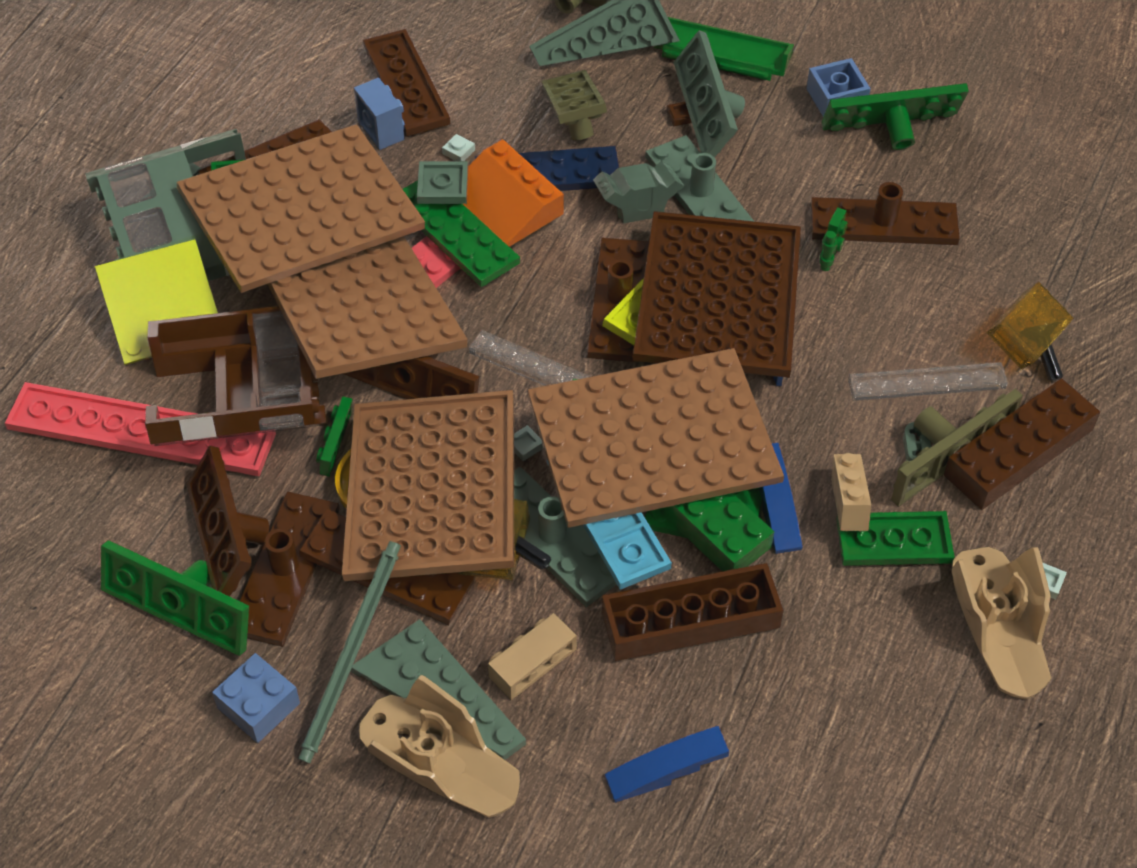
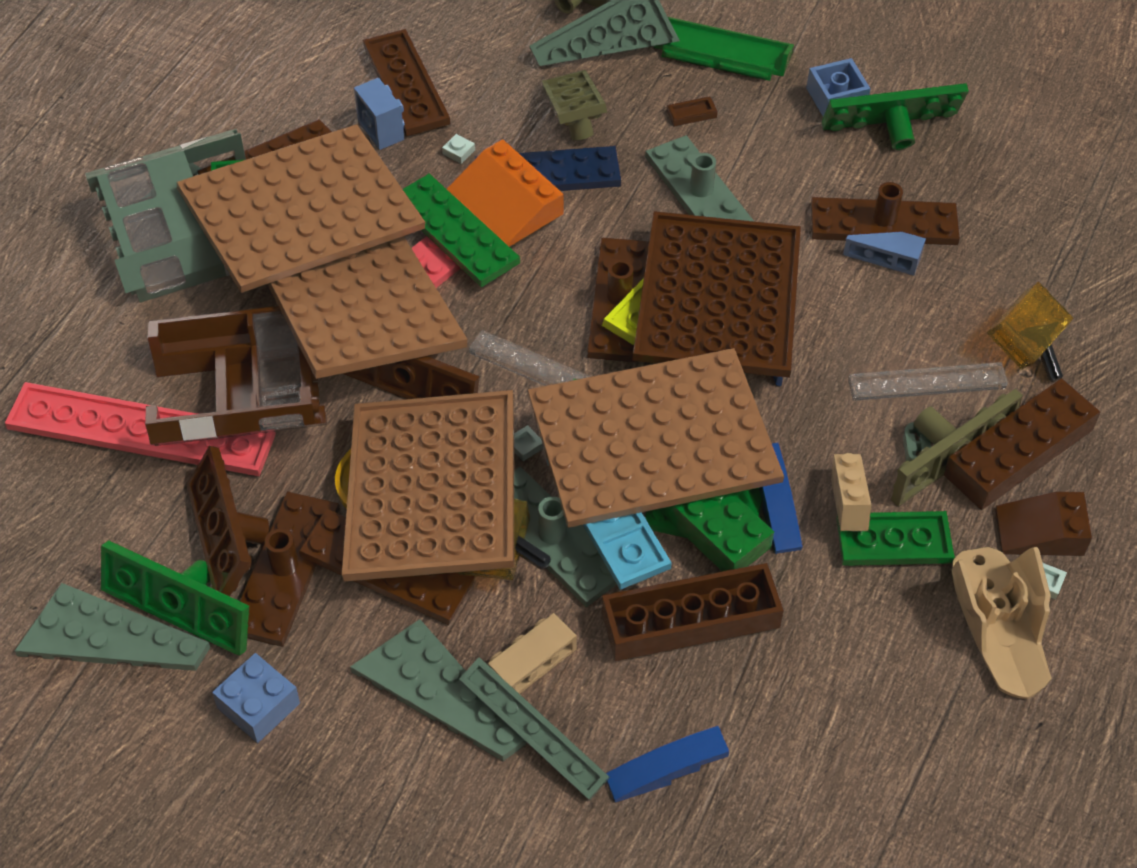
neon yellow plate [95,240,218,365] -> none
sand green piece [298,541,401,763] -> none
green plate [316,396,353,477] -> none
tan piece [359,675,520,818] -> none
sand green plate [417,161,468,204] -> none
sand green slope [593,160,684,224] -> none
sand green plate [673,30,745,157] -> none
green plate [819,207,848,271] -> none
none -> sand green wing [15,583,210,671]
none -> sand green plate [460,657,610,800]
none -> medium blue slope [843,232,926,275]
none -> reddish brown slope [995,491,1092,556]

